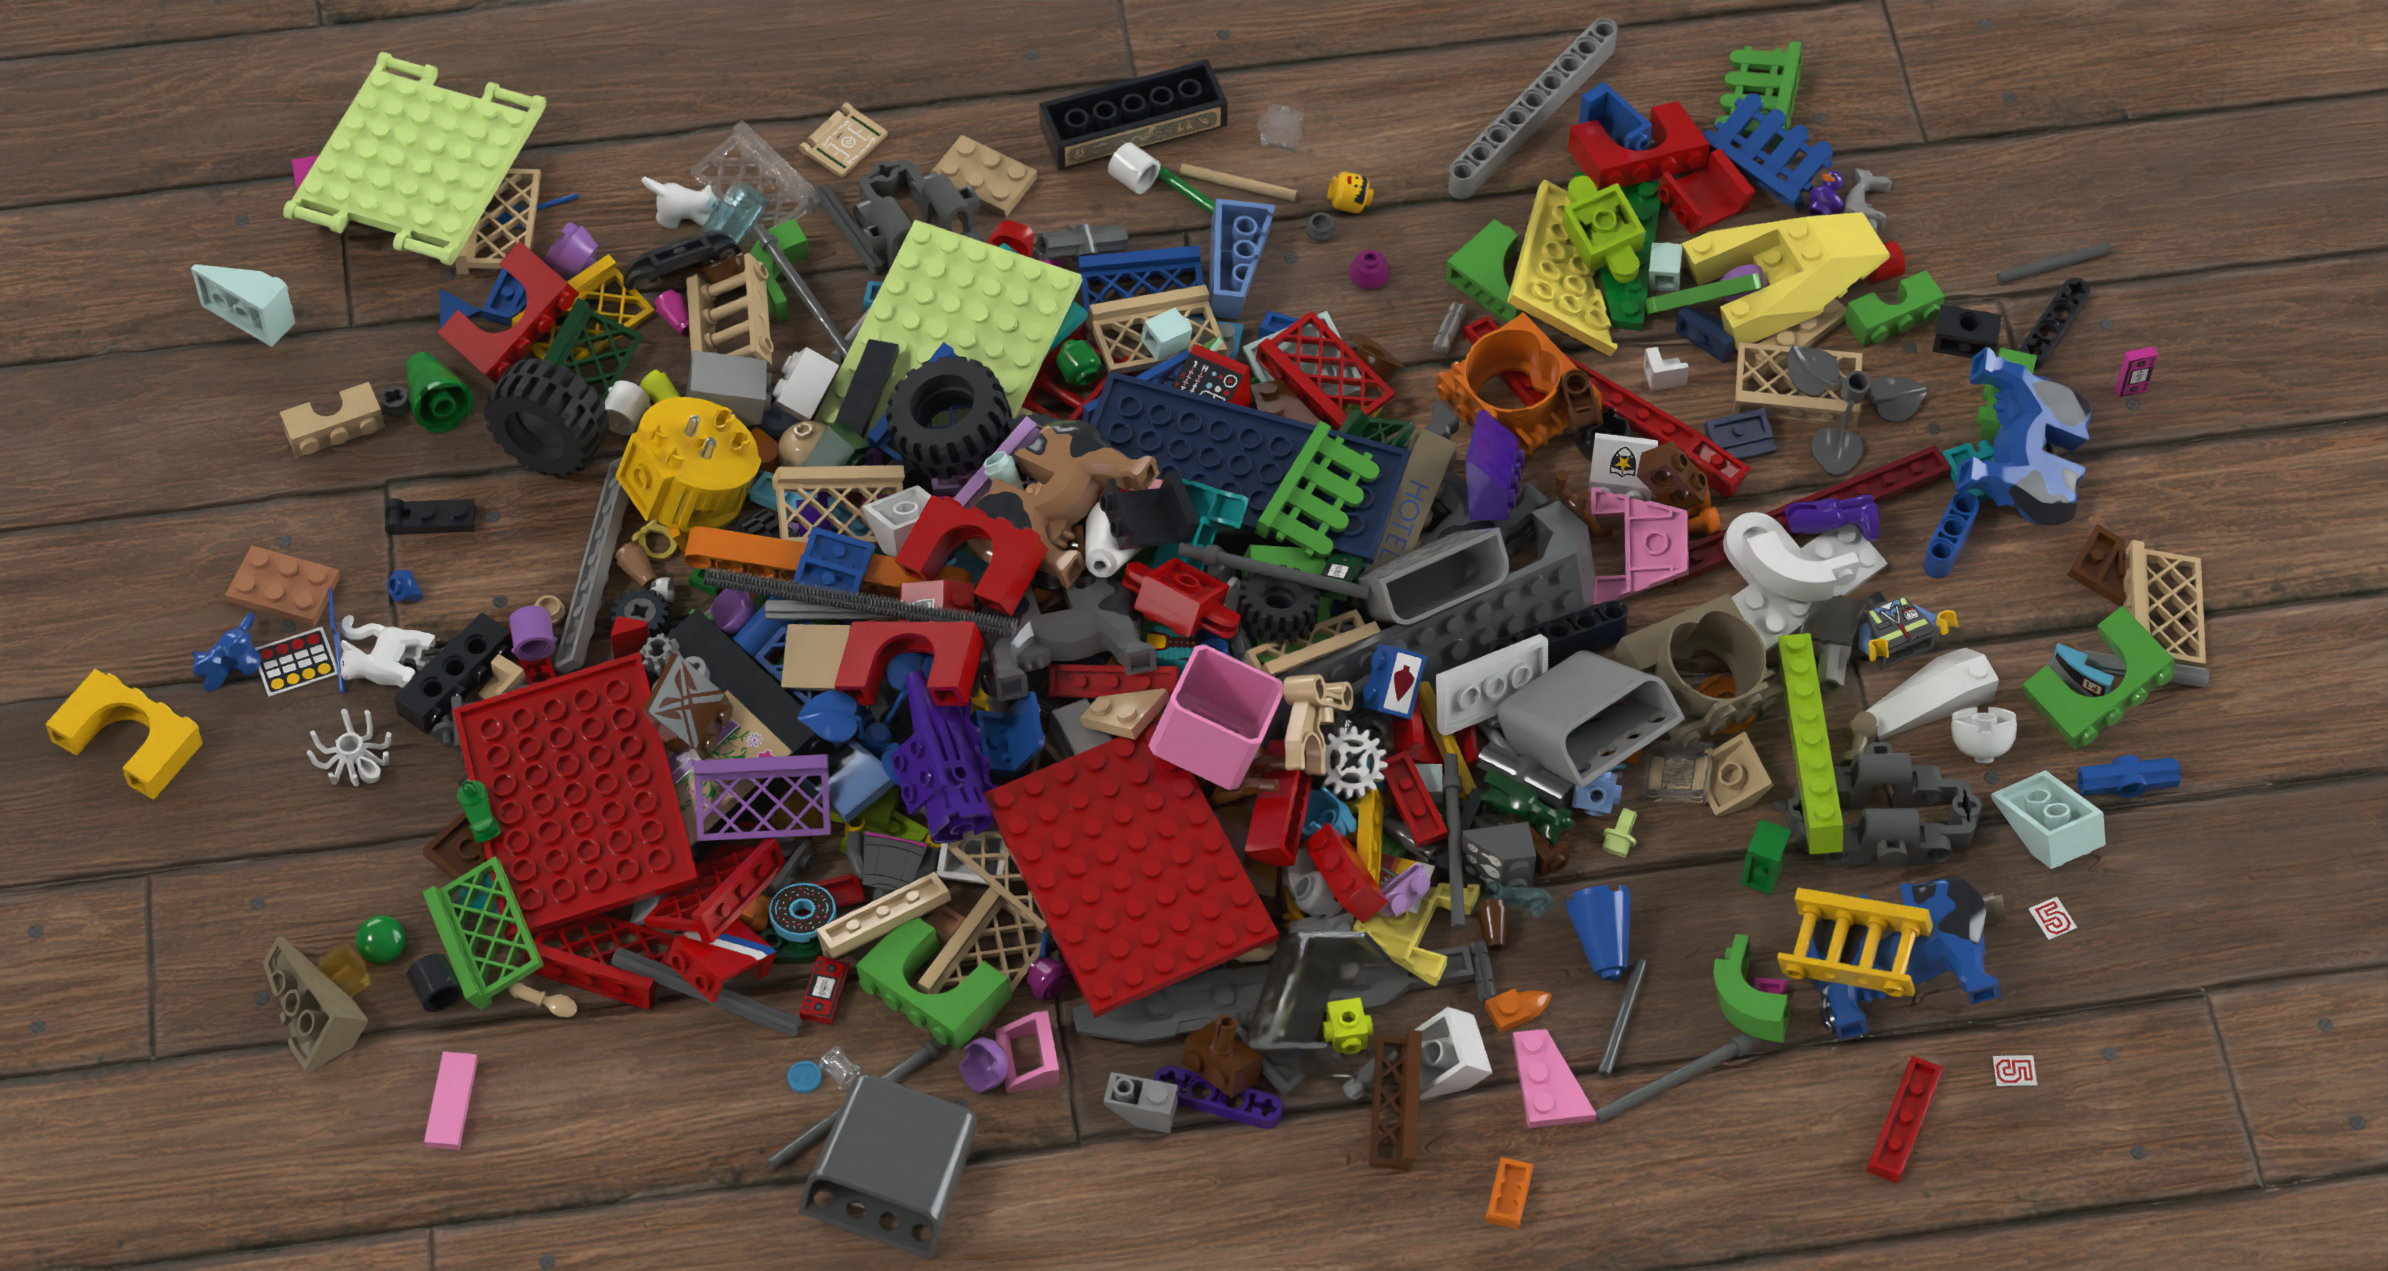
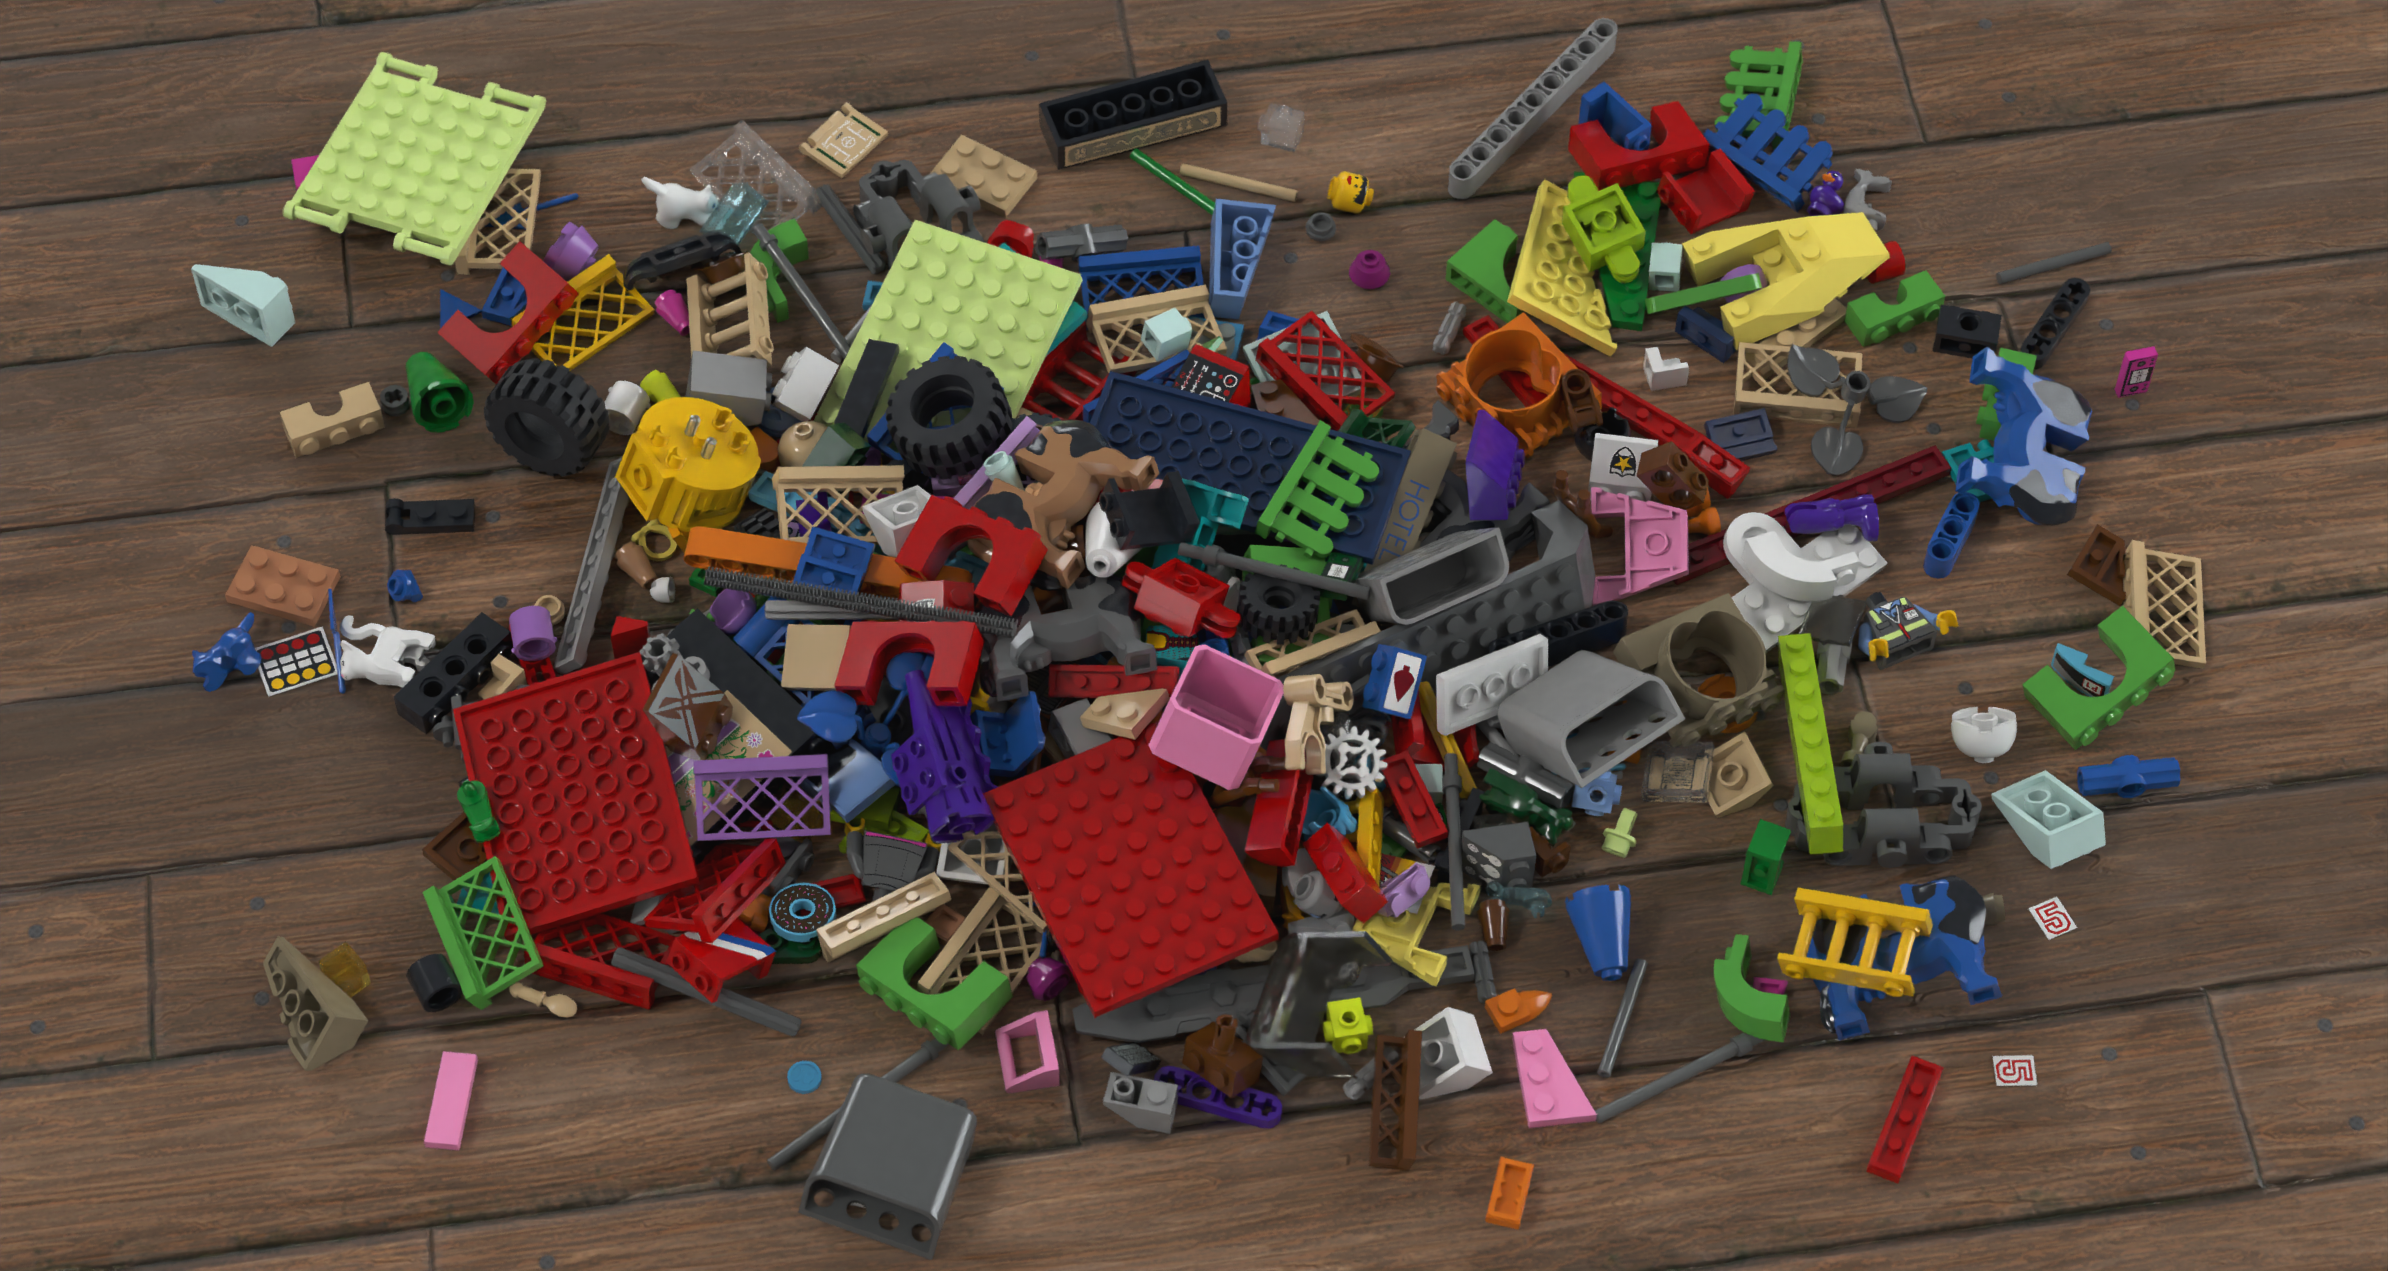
yellow arch [45,669,203,800] -> none
white animal [307,709,392,787] -> none
green hair [355,915,407,965] -> none
dark green fence [543,298,643,402] -> none
black wheel [611,588,671,638] -> none
tile [799,956,851,1025] -> none
clear bush [818,1046,864,1091] -> none
medium lavender hair [959,1037,1008,1093] -> none
green head [1056,339,1102,387] -> none
white piece [1108,142,1160,194] -> none
white wedge [1866,647,1999,740] -> none
light grey axle [2083,650,2209,687] -> none
none -> black tile [1102,1042,1162,1076]

